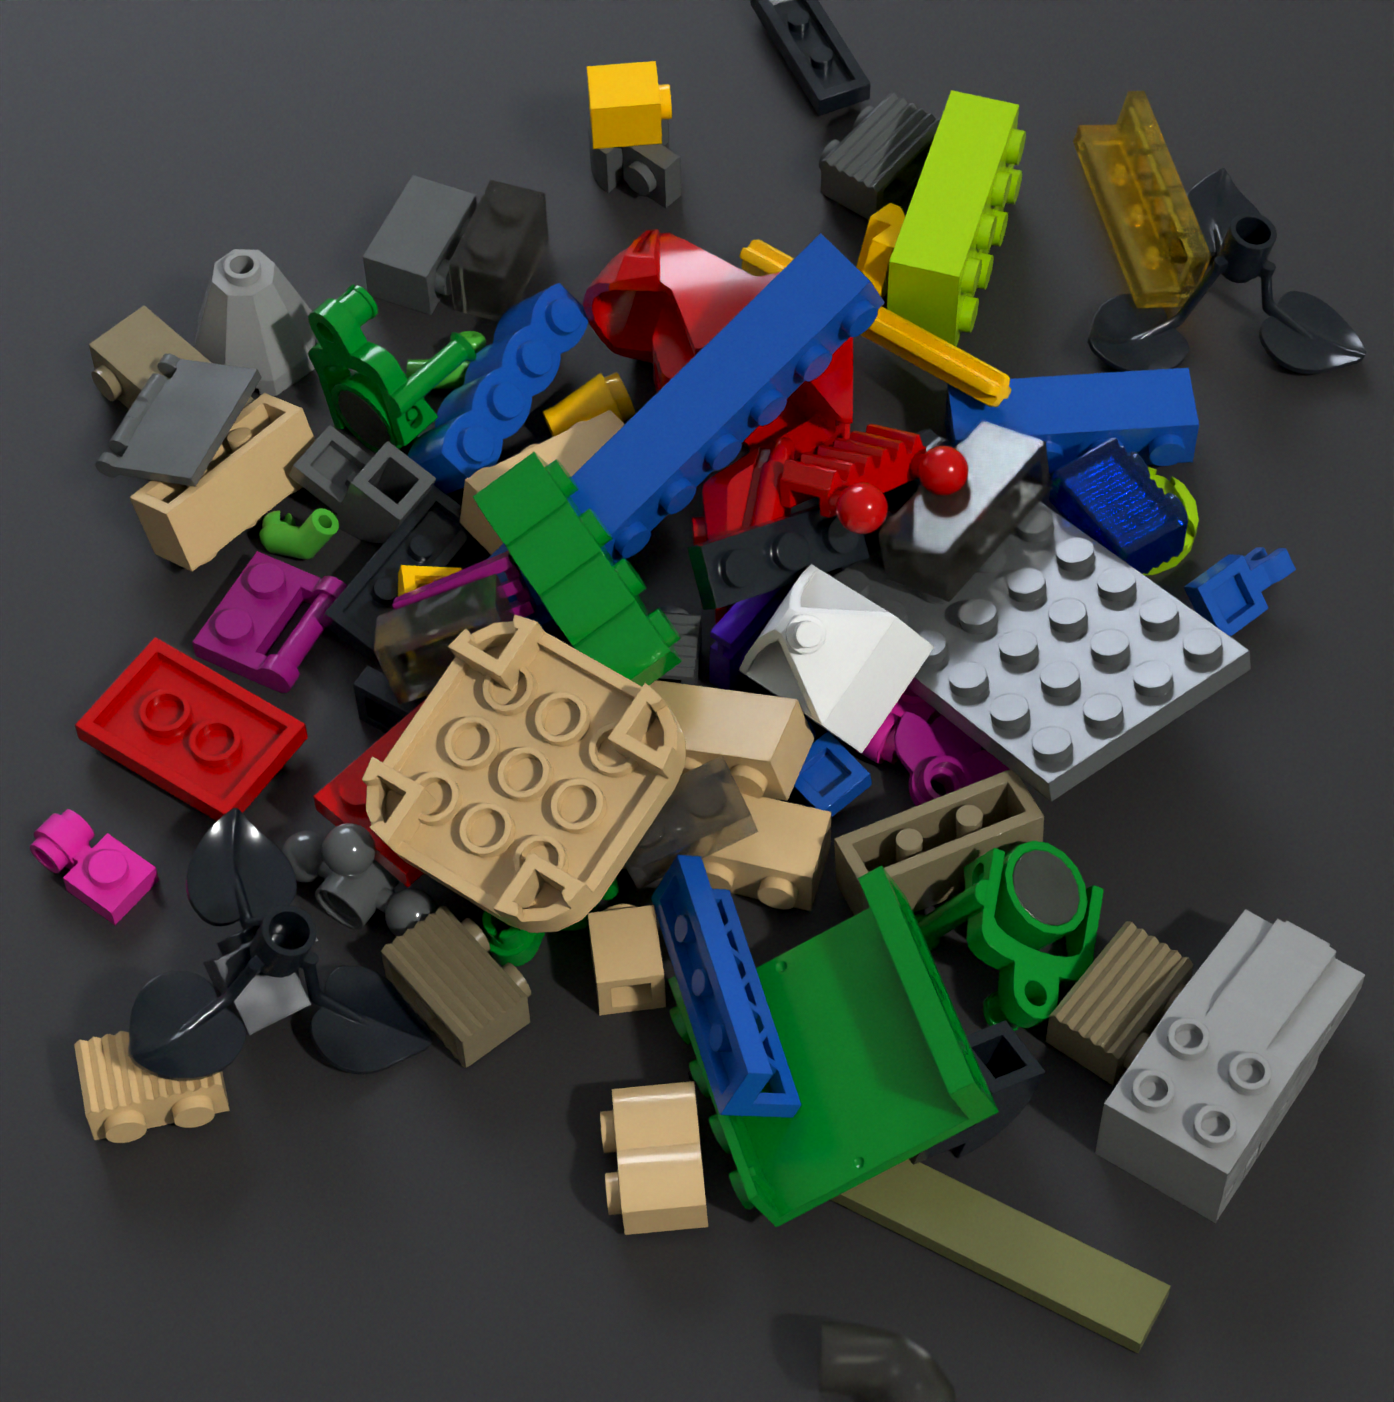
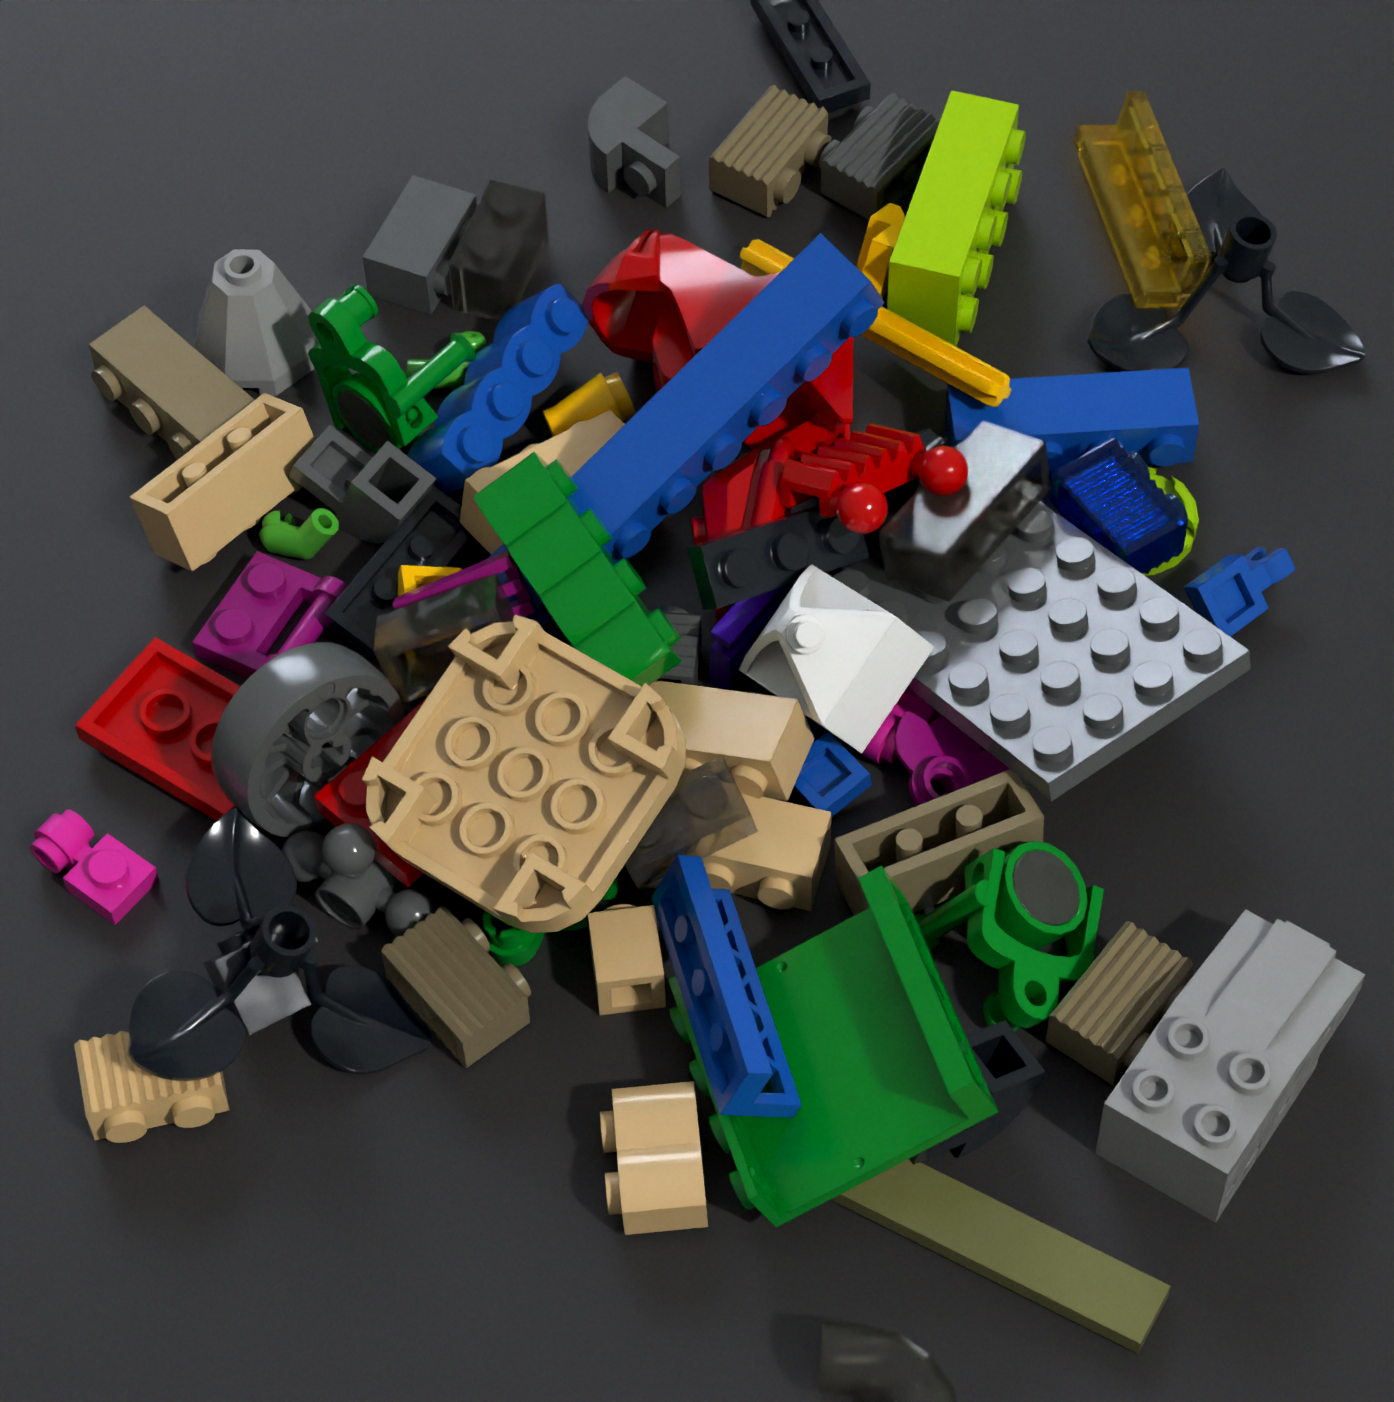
dark grey piece [95,354,262,487] -> none
yellow brick [586,61,672,149] -> none
none -> dark grey piece [211,642,405,838]
none -> dark tan brick [709,85,831,217]

